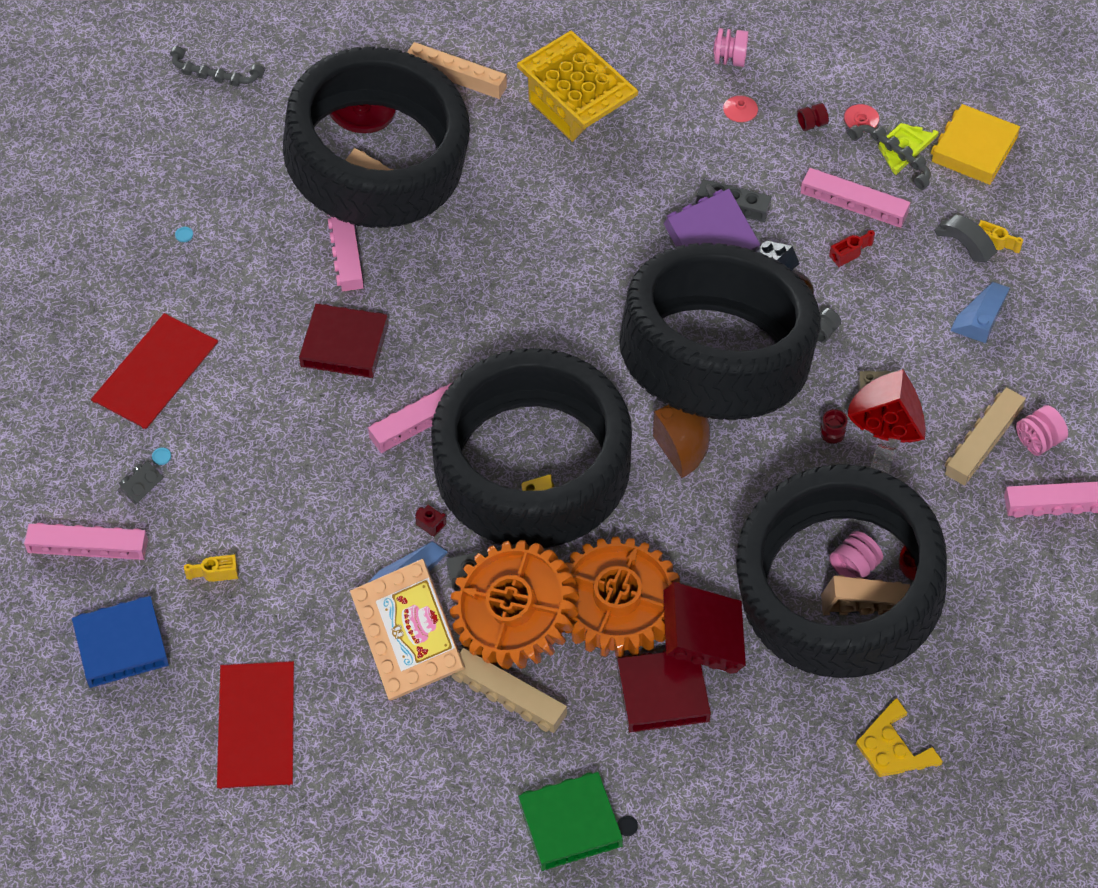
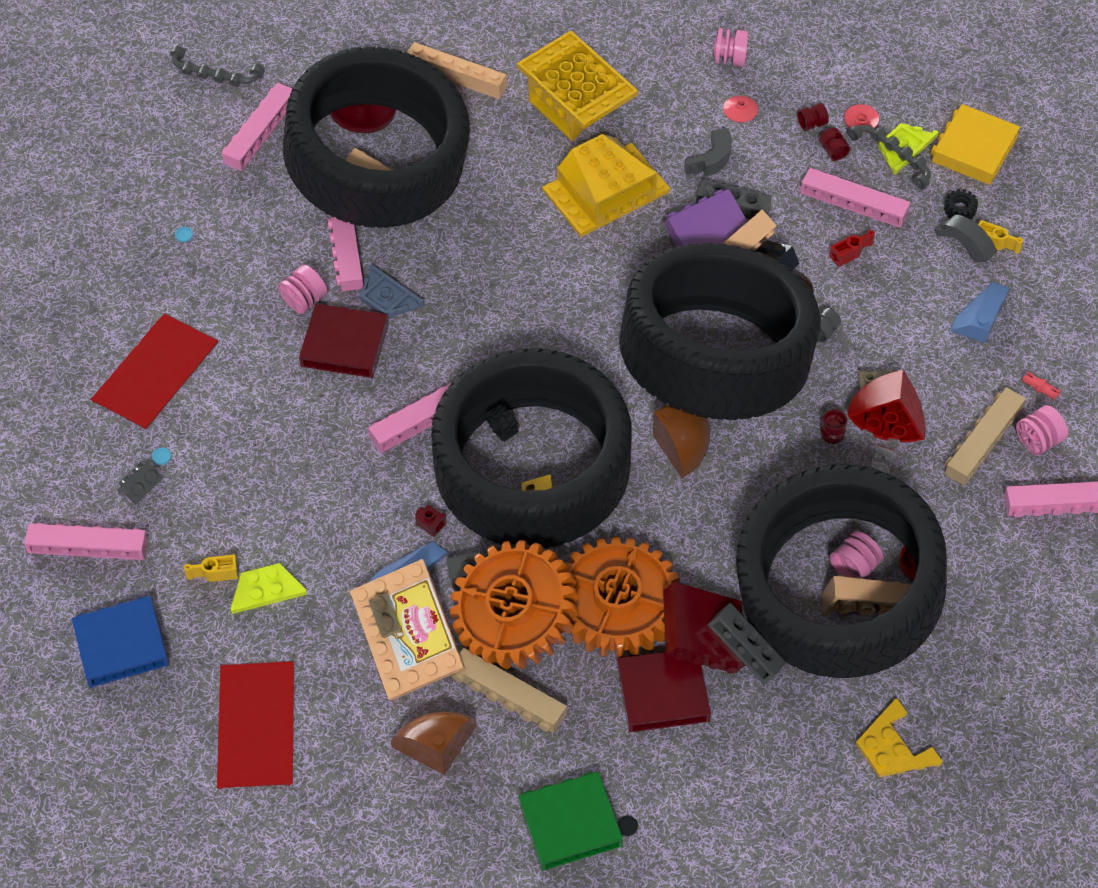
none -> bright pink brick [222,82,292,171]
none -> neon yellow wing [231,563,307,614]
none -> bright pink wheel [278,265,327,314]
none -> sand blue wing [359,265,424,318]
none -> dark tan tile [368,593,402,638]
none -> dark orange brick [391,711,476,775]
none -> black tyre [485,405,519,442]
none -> yellow wedge [542,134,671,237]
none -> dark grey arch [684,128,732,177]
none -> dark grey brick [708,603,786,685]
none -> light nougat wedge [723,210,777,251]
none -> dark red wheel [819,128,851,161]
none -> black tyre [944,189,978,220]
none -> coral pin [1022,371,1061,401]

